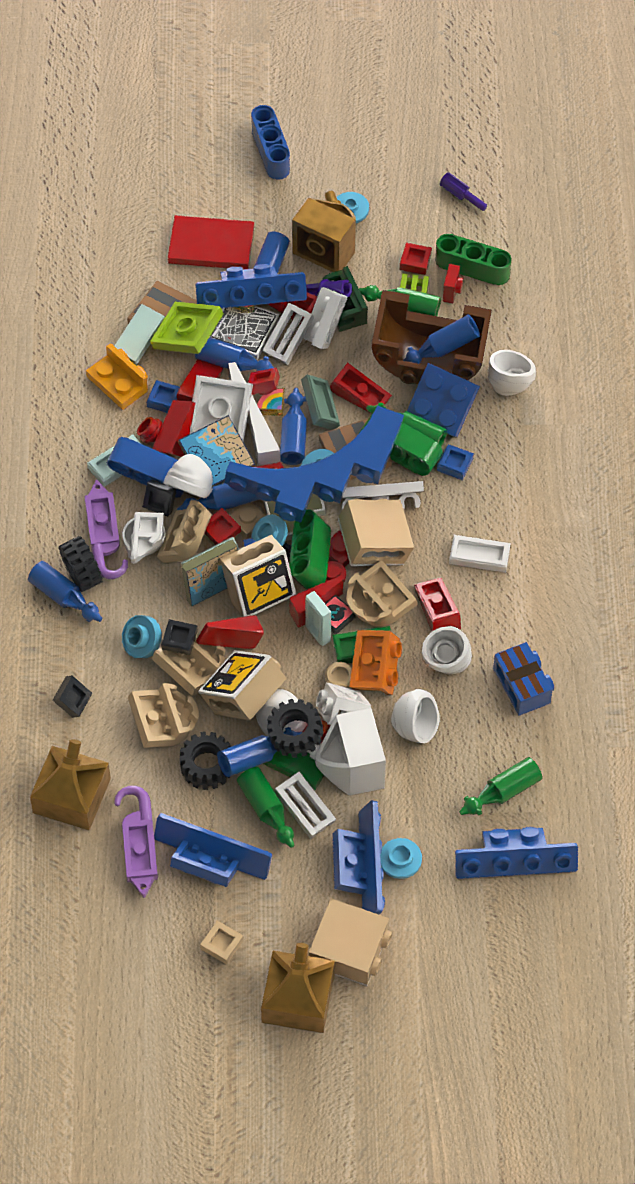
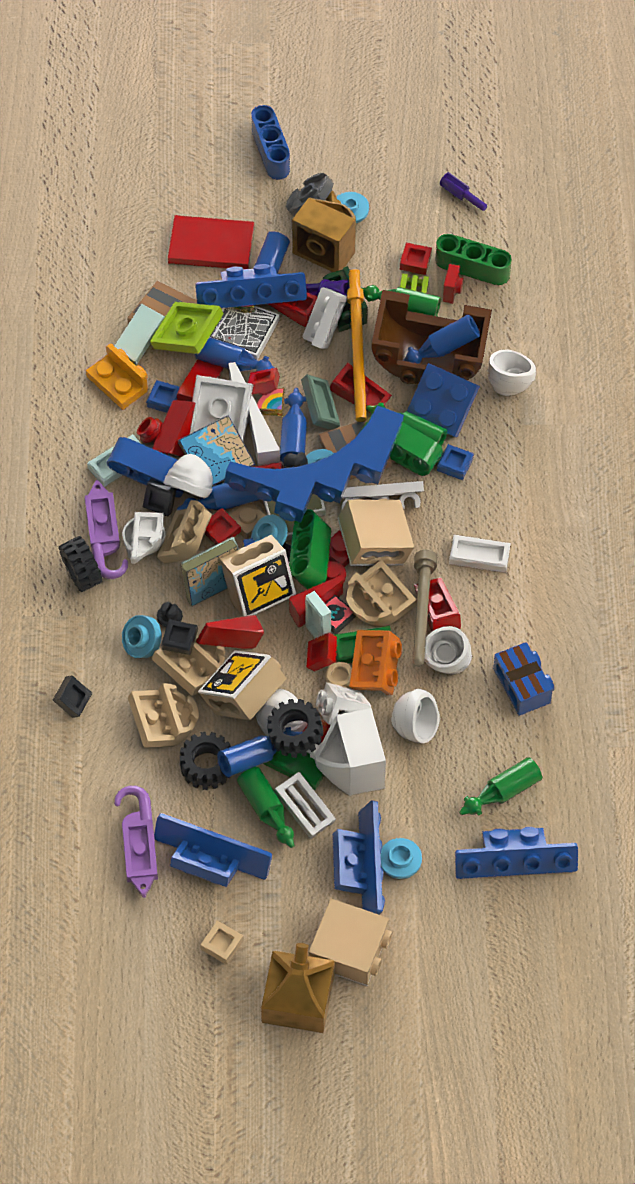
blue wheel [28,561,102,622] -> none
pearl gold piece [30,739,111,830] -> none
white tile [262,303,314,365] -> none
none -> black piece [157,602,183,627]
none -> black piece [283,452,308,468]
none -> dark grey tile [286,173,334,217]
none -> red plate [306,633,337,672]
none -> light orange bar [347,269,367,422]
none -> dark tan piece [413,550,438,667]

